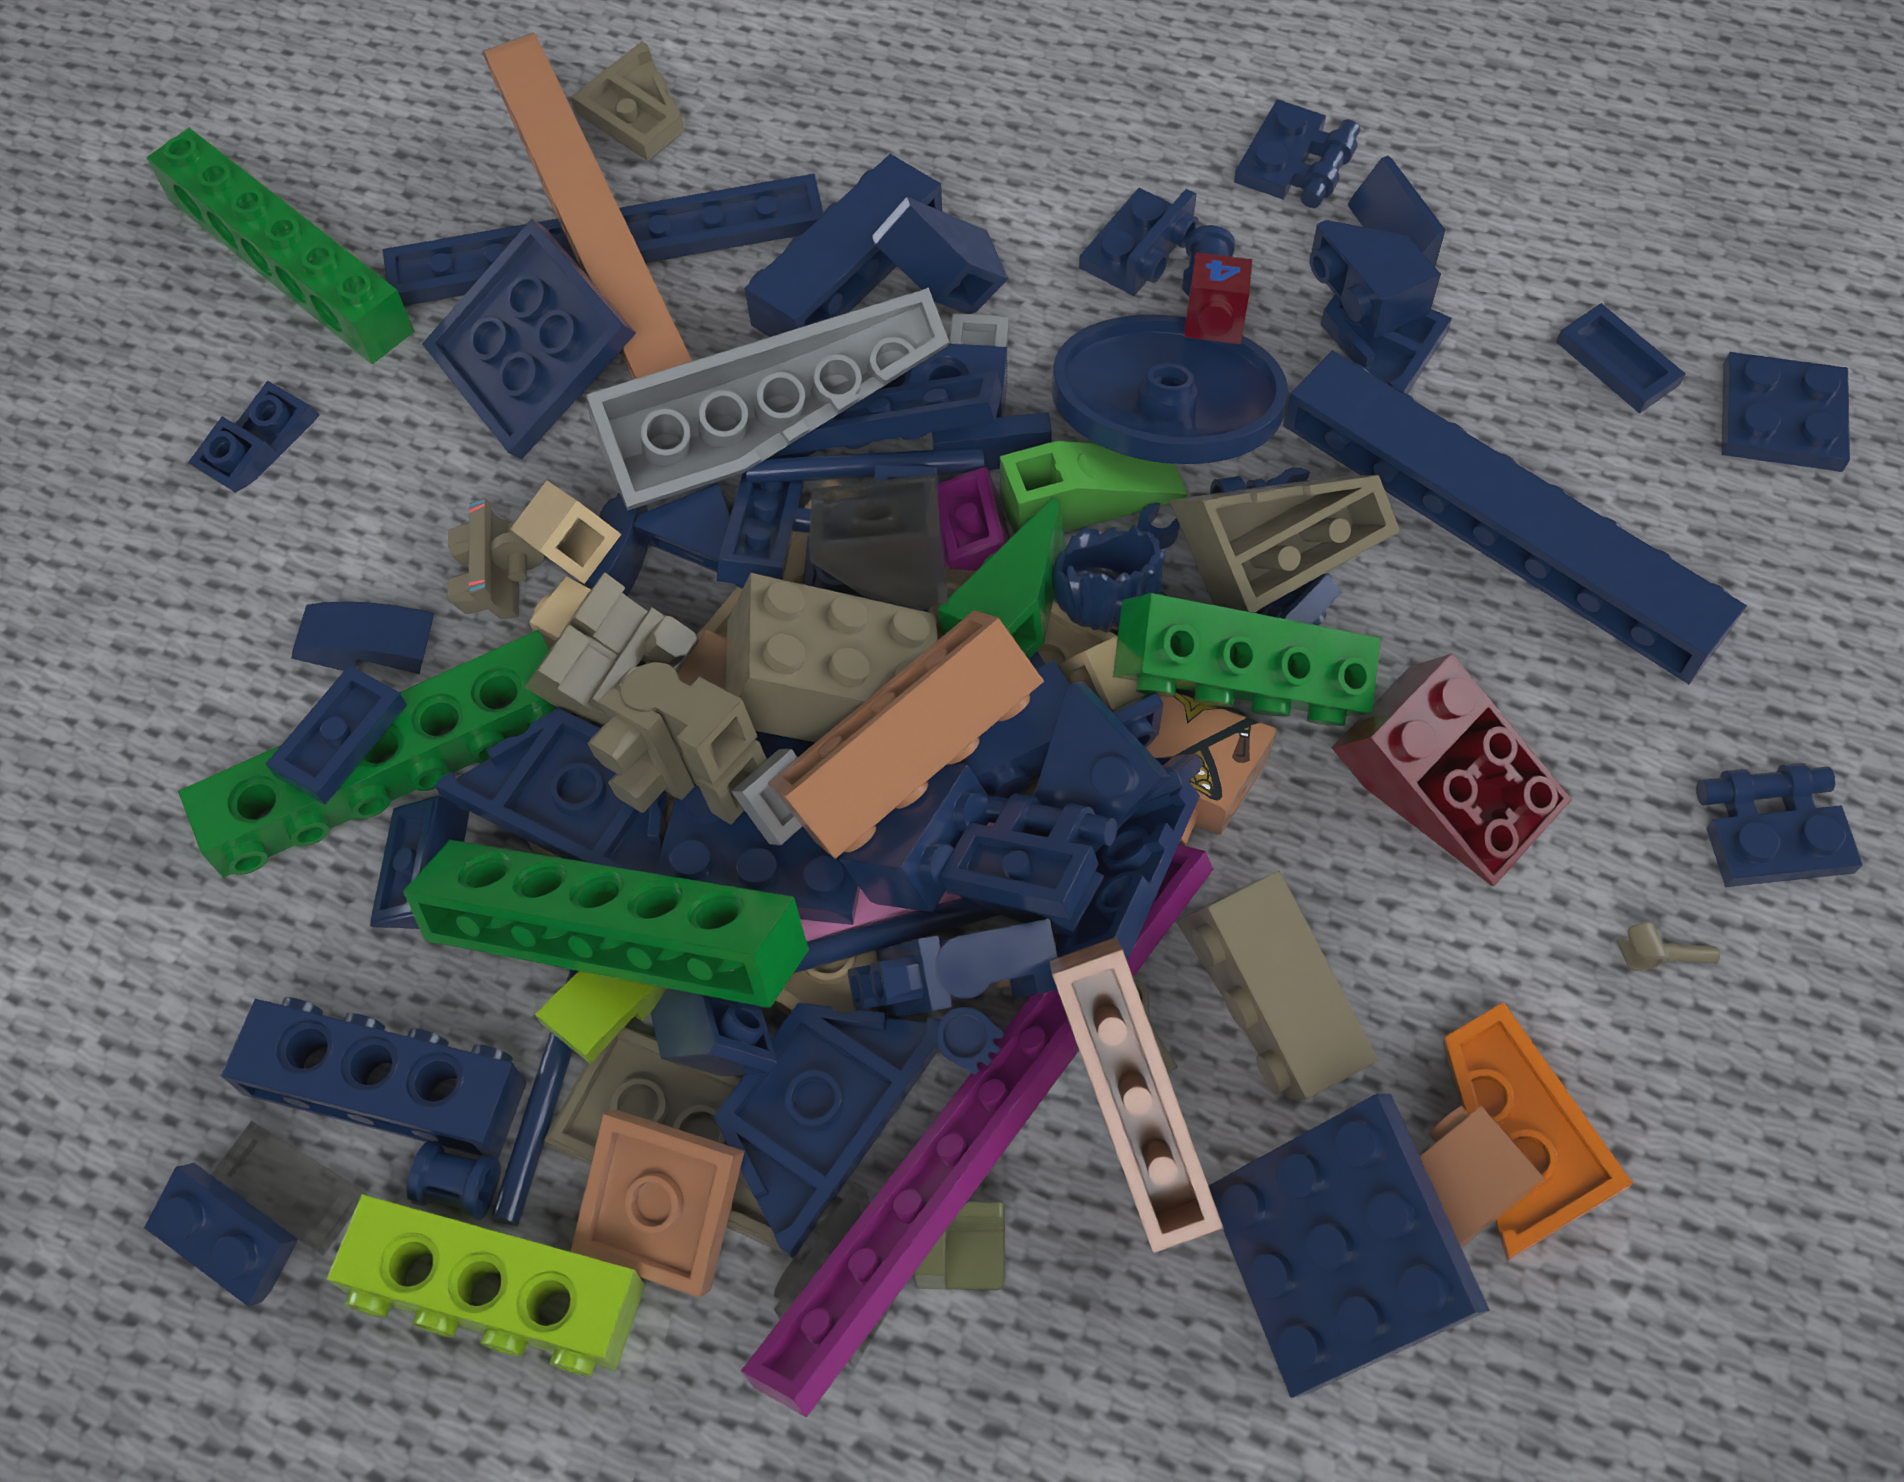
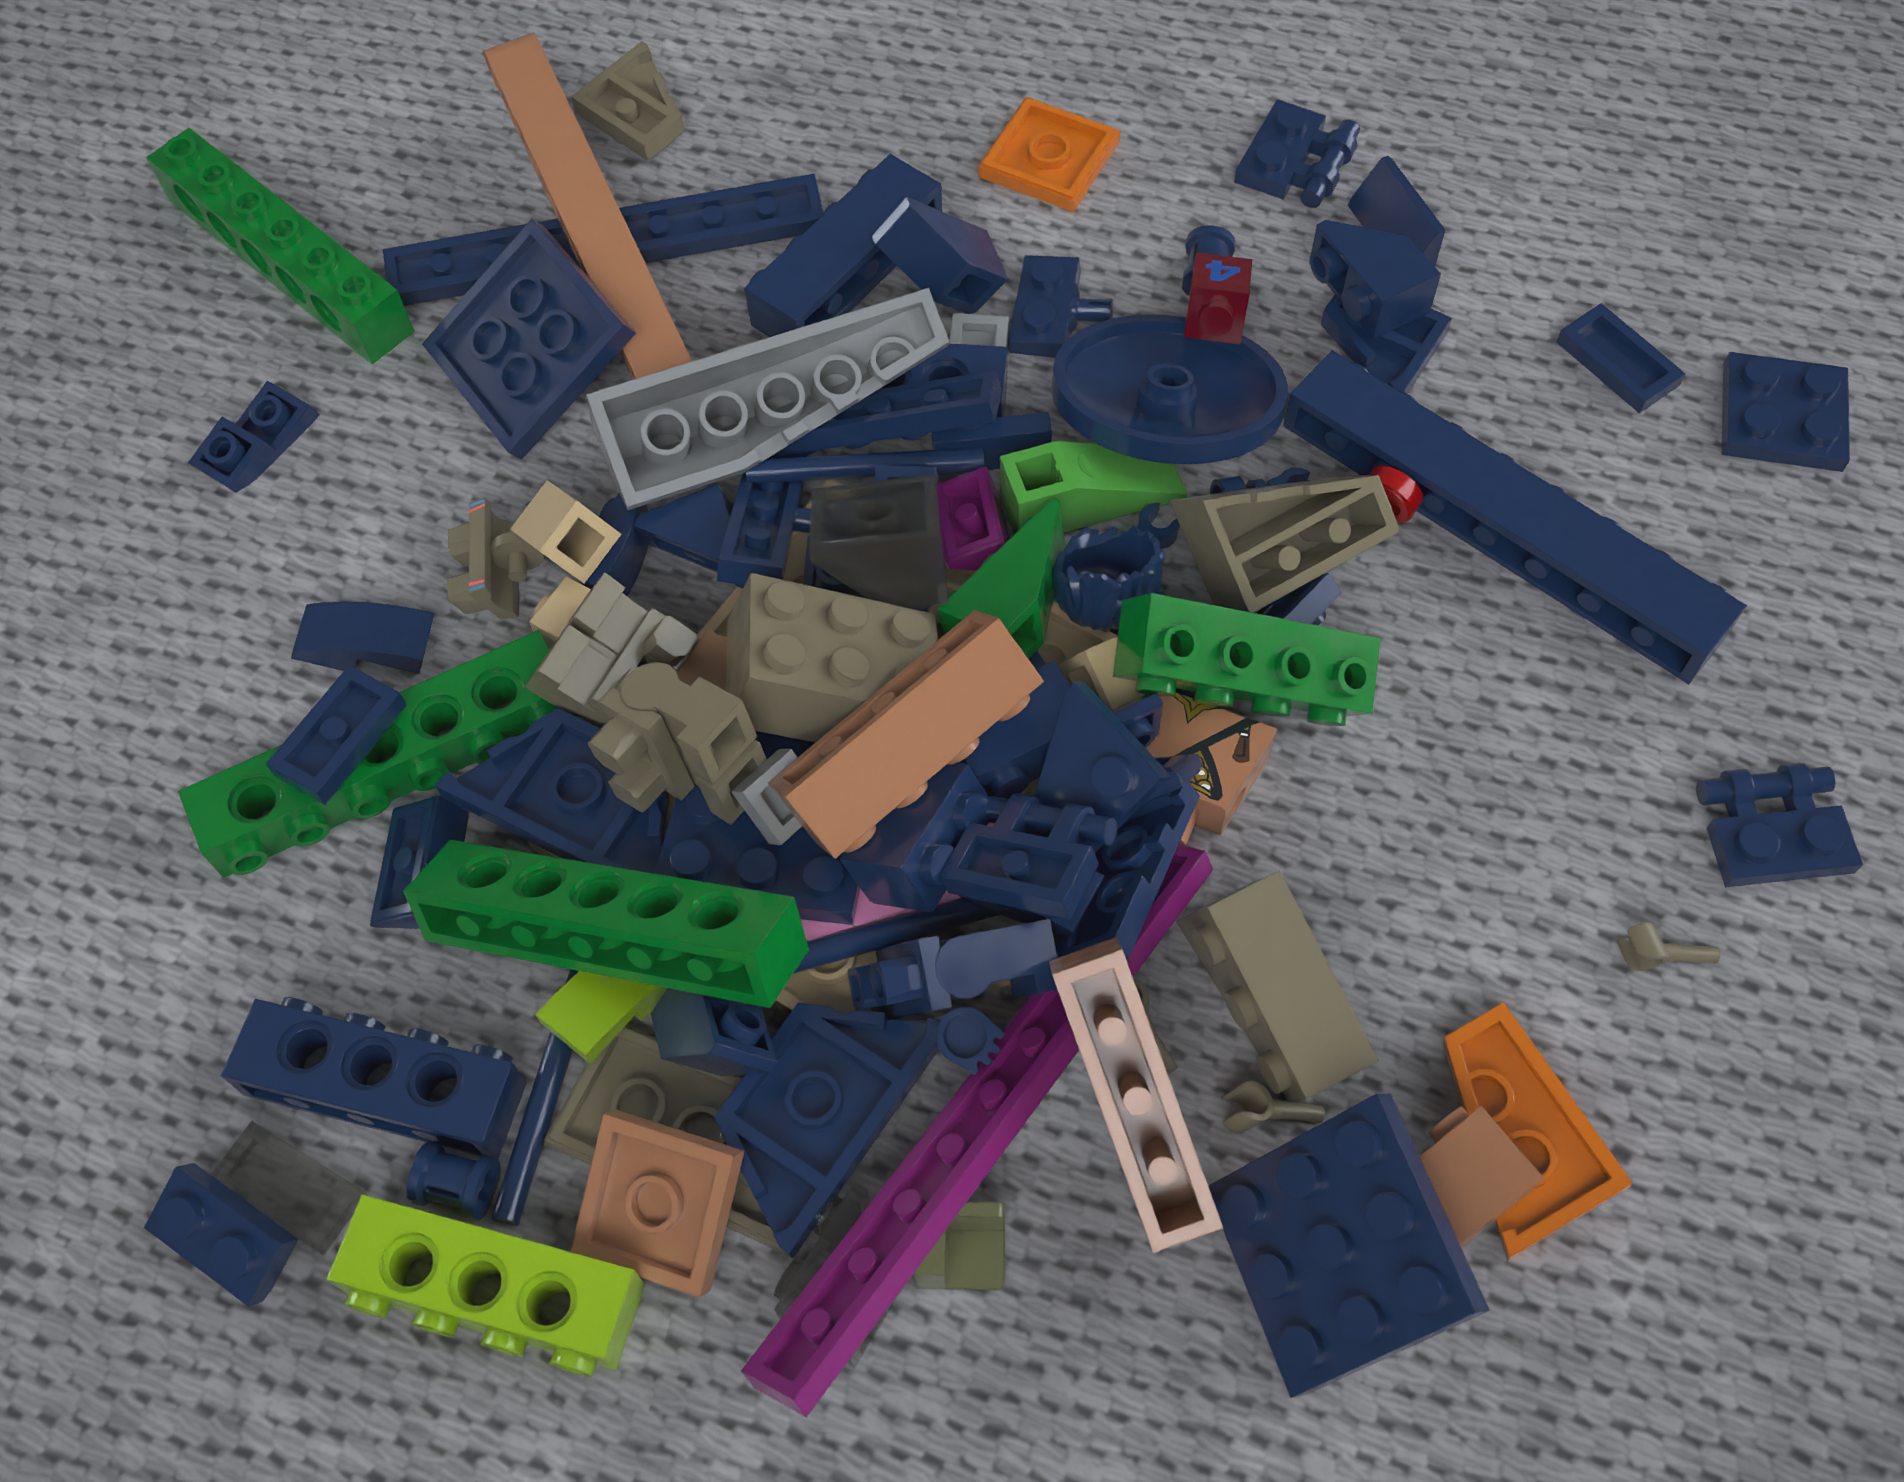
dark blue bracket [1079,187,1198,296] -> none
dark red slope [1331,653,1572,886] -> none
none -> orange tile [978,97,1121,212]
none -> dark blue plate [1008,255,1113,358]
none -> dark tan hand [1221,1081,1324,1133]
none -> red tile [1369,466,1423,523]

